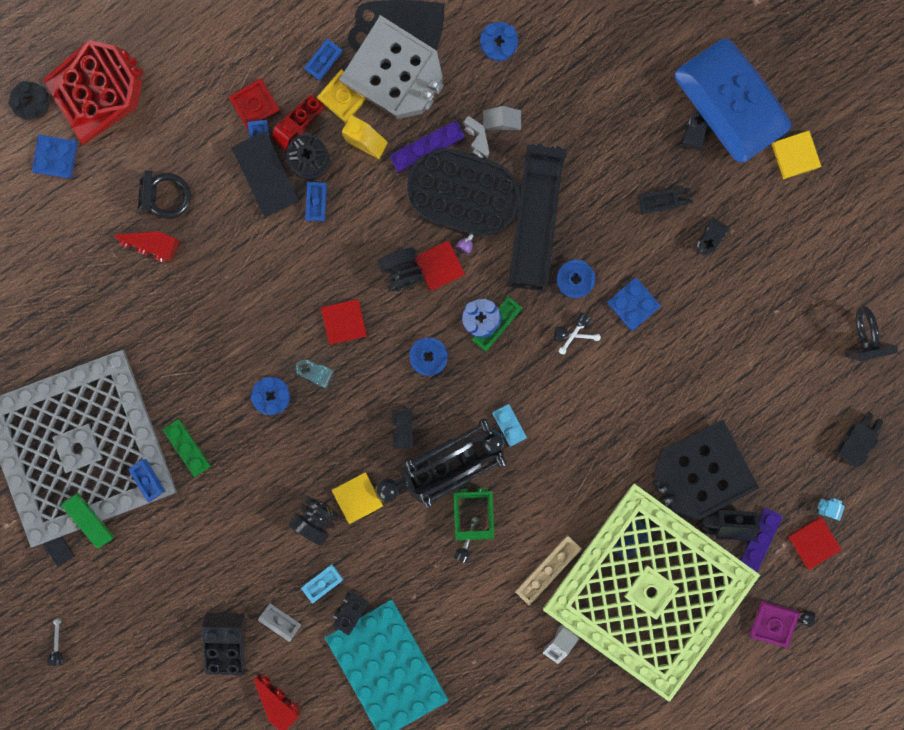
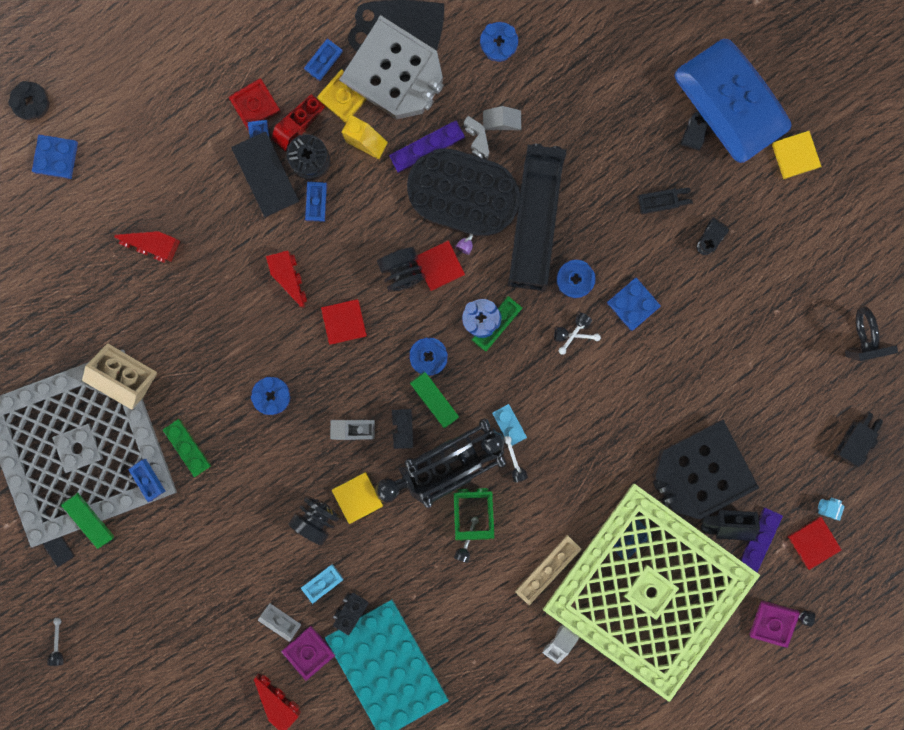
red hinge [43,40,143,145] -> none
black tile [137,170,191,219] -> none
black slope [201,613,246,675] -> none
clear light blue piece [296,360,334,388] -> none
none -> tan slope [82,343,157,410]
none -> red slope [266,250,307,308]
none -> magenta plate [281,625,335,681]
none -> light grey slope [330,420,375,440]
none -> green tile [410,371,459,428]
none -> hinge [504,436,528,483]

